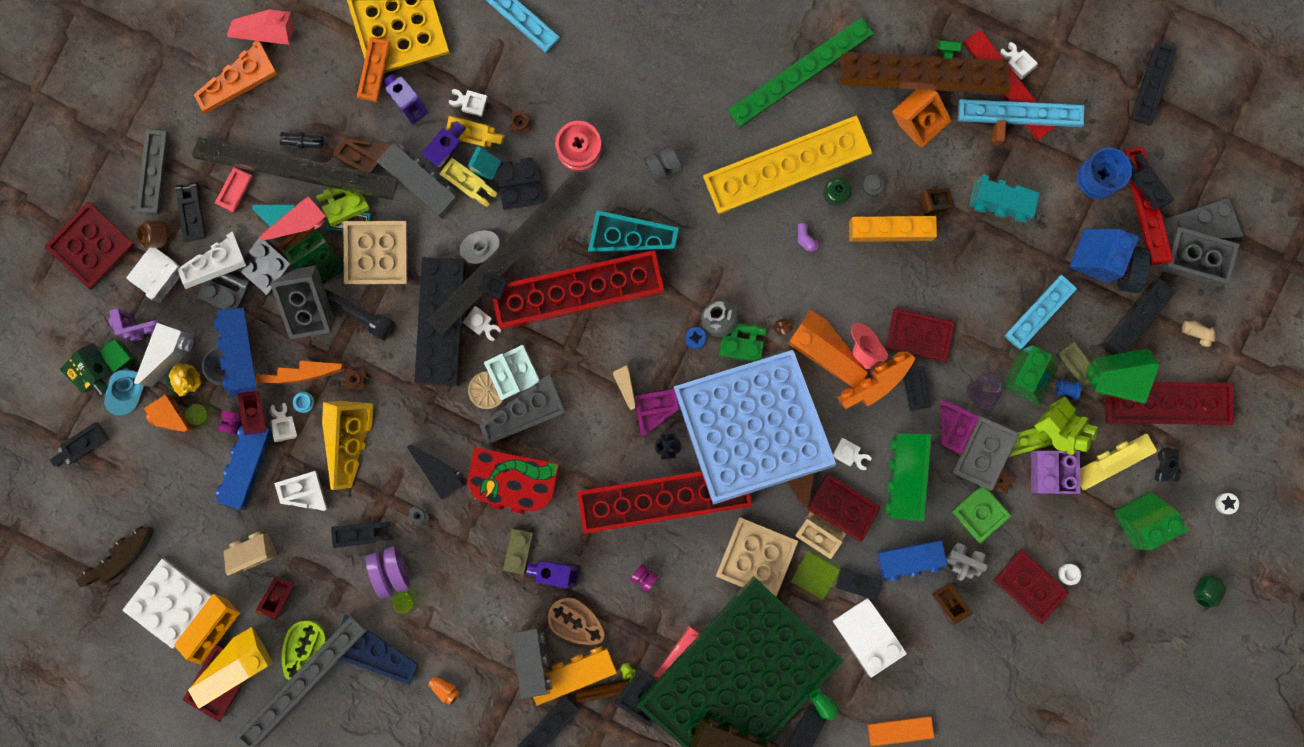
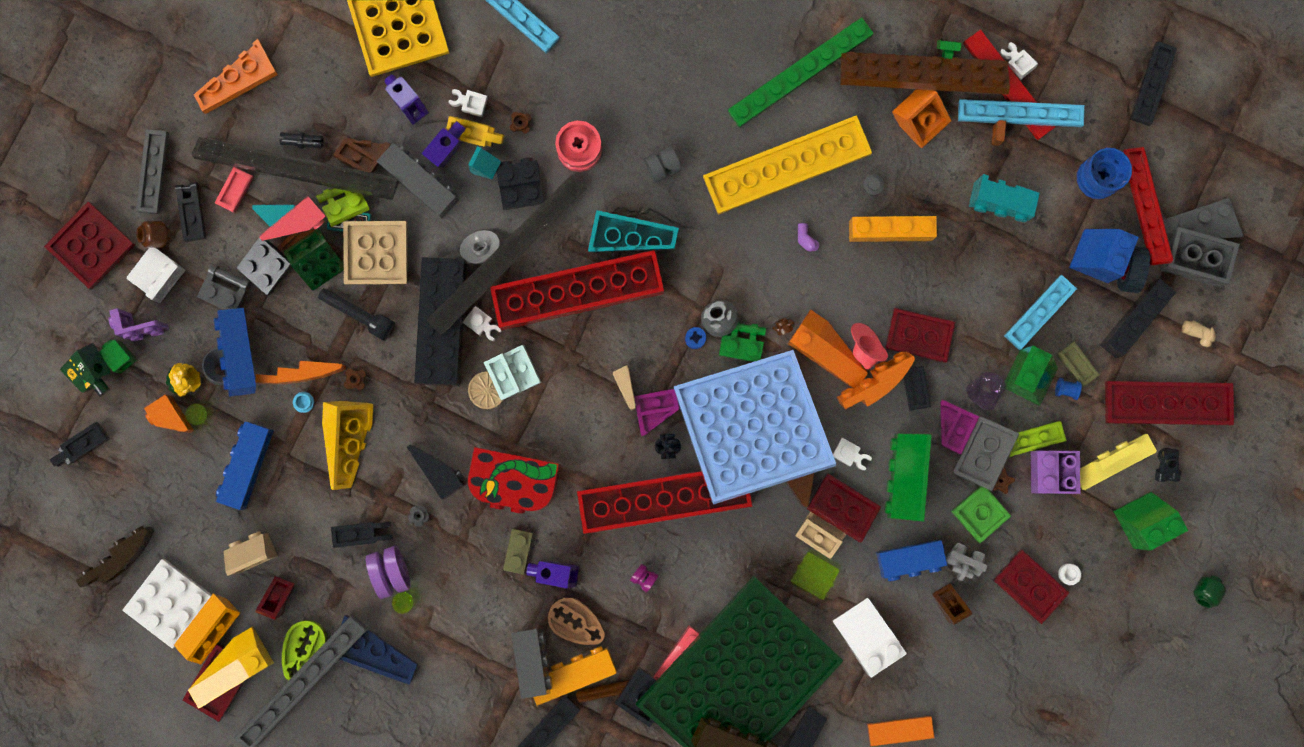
medium azure piece [104,367,144,415] -> none
white slope [134,323,194,387] -> none
white wing [178,231,246,289] -> none
magenta wheel [218,410,240,435] -> none
coral slope [227,9,294,45] -> none
dark red slope [237,391,266,435] -> none
white plate [269,403,297,442] -> none
dark grey slope [270,265,335,339] -> none
white wing [274,471,328,511] -> none
orange tile [357,37,391,103] -> none
orange cone [428,676,461,706] -> none
light yellow hinge [439,158,498,207] -> none
black tile [479,272,507,300] -> none
dark grey wing [479,373,565,445] -> none
lime piece [620,663,636,680] -> none
tan plate [715,517,798,596] -> none
green cone [810,689,839,720] -> none
dark green head [823,177,851,206] -> none
black plate [835,567,882,600] -> none
reddish brown slope [918,188,955,216] -> none
lime hips [1034,396,1098,455] -> none
green slope [1086,349,1160,404] -> none
black hinge [1130,154,1174,211] -> none
white tile [1215,493,1239,514] -> none

